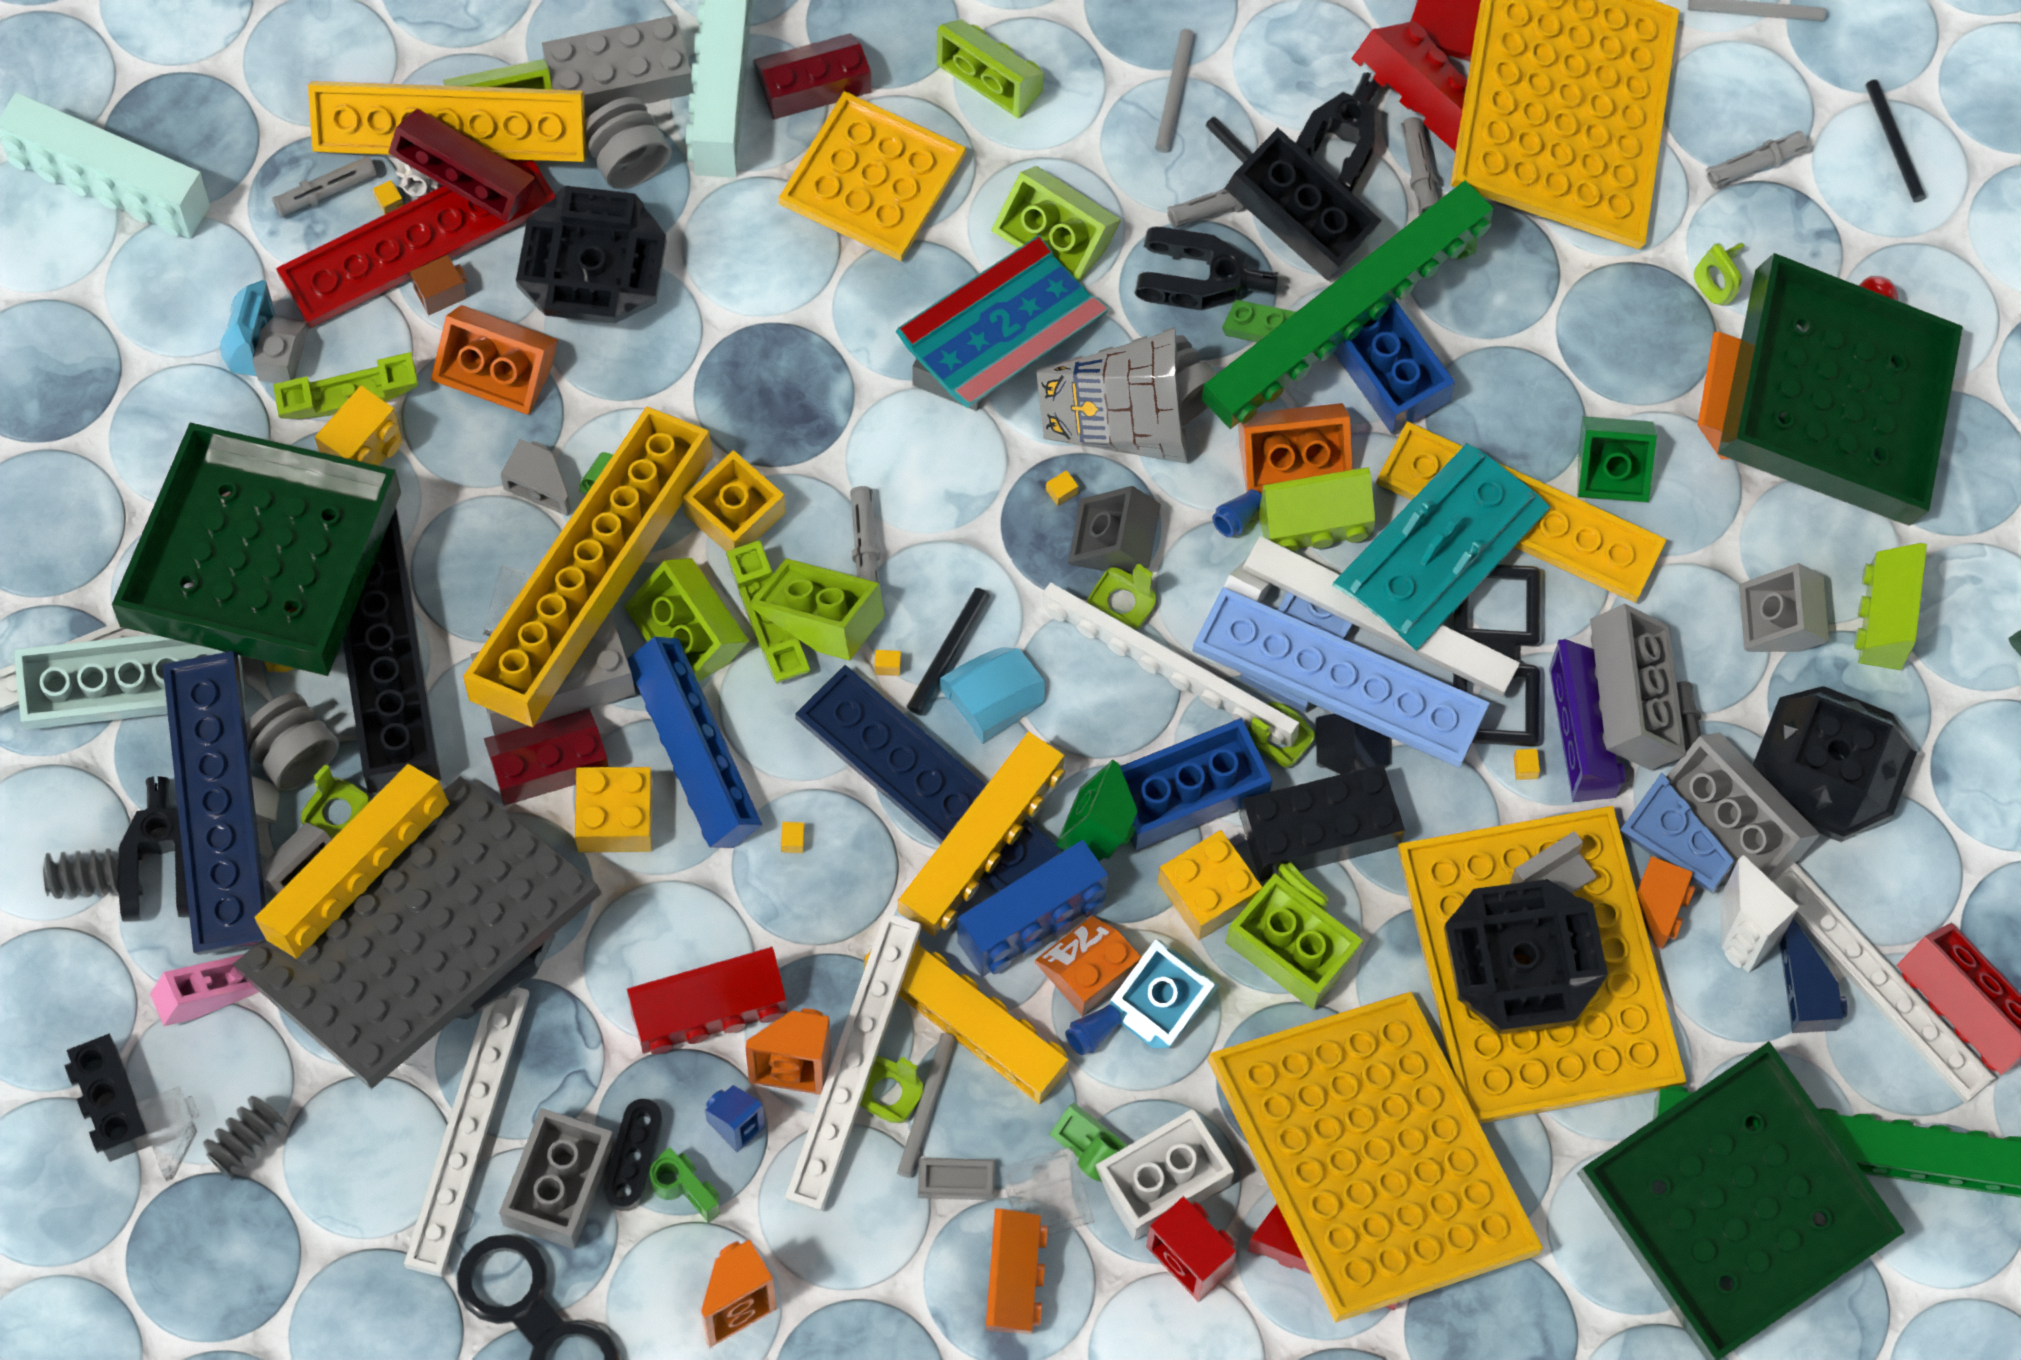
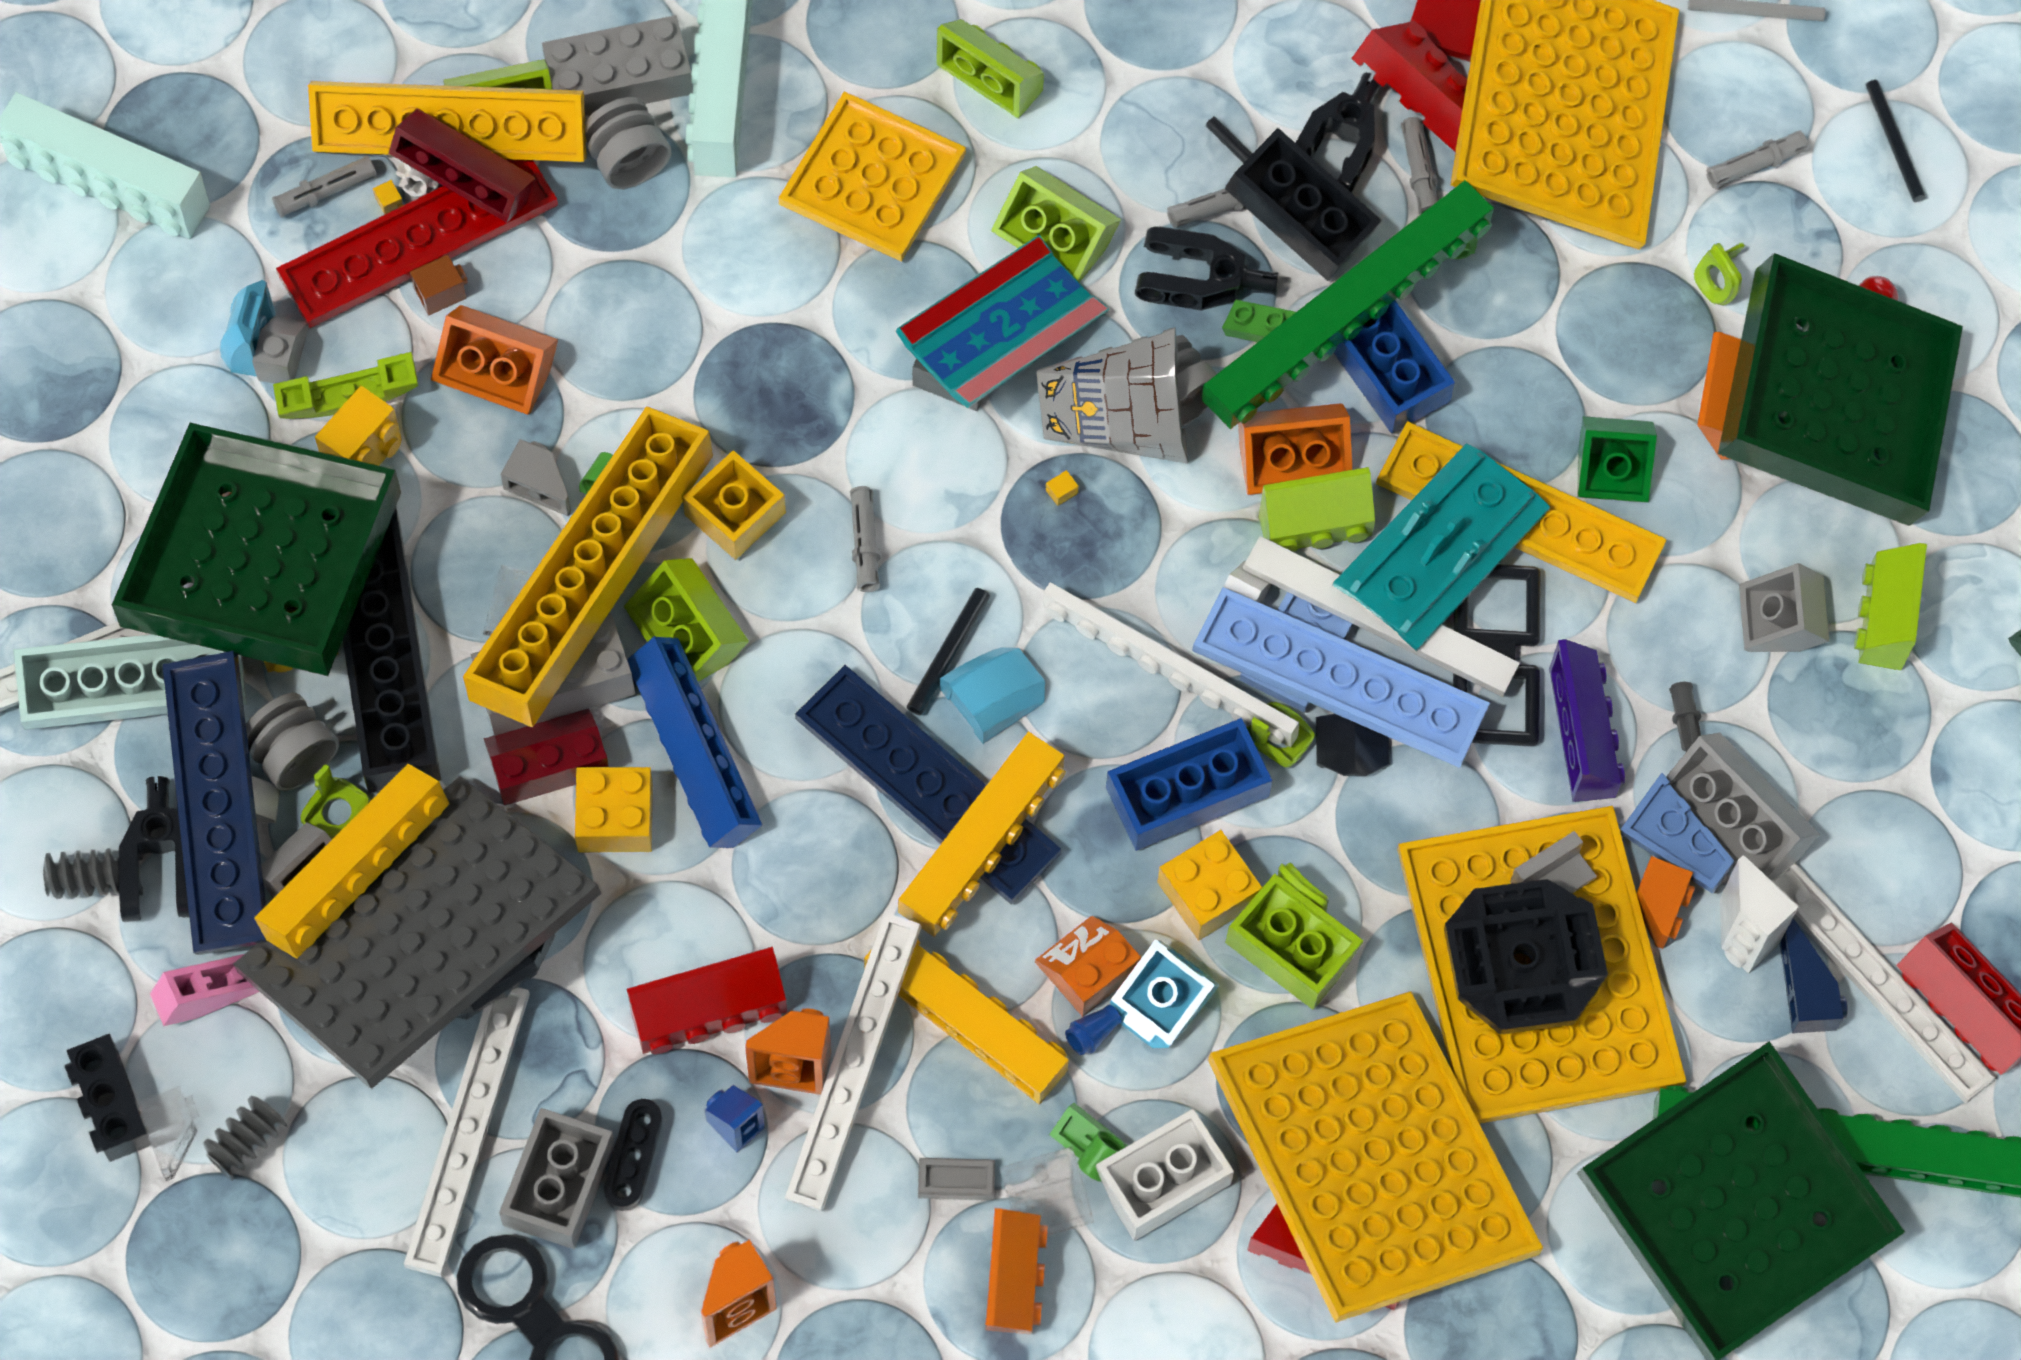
black piece [516,186,667,324] -> none
bright green plate [650,1147,720,1223] -> none
lime slope [726,540,810,684] -> none
lime slope [750,558,885,661] -> none
dark red slope [753,33,871,120] -> none
yellow piece [781,822,805,853] -> none
lime piece [860,1056,923,1123] -> none
yellow piece [875,650,901,676] -> none
light grey bar [897,1033,955,1178] -> none
blue brick [957,840,1108,977] -> none
green slope [1055,759,1138,861] -> none
dark grey slope [1068,486,1161,573] -> none
lime piece [1087,564,1156,630] -> none
red brick [1146,1196,1237,1302] -> none
light grey bar [1155,29,1194,152] -> none
blue cone [1212,489,1262,537] -> none
black brick [1239,764,1405,881] -> none
yellow piece [1513,749,1540,780] -> none
light grey brick [1590,604,1686,770] -> none
black piece [1753,686,1917,842] -> none

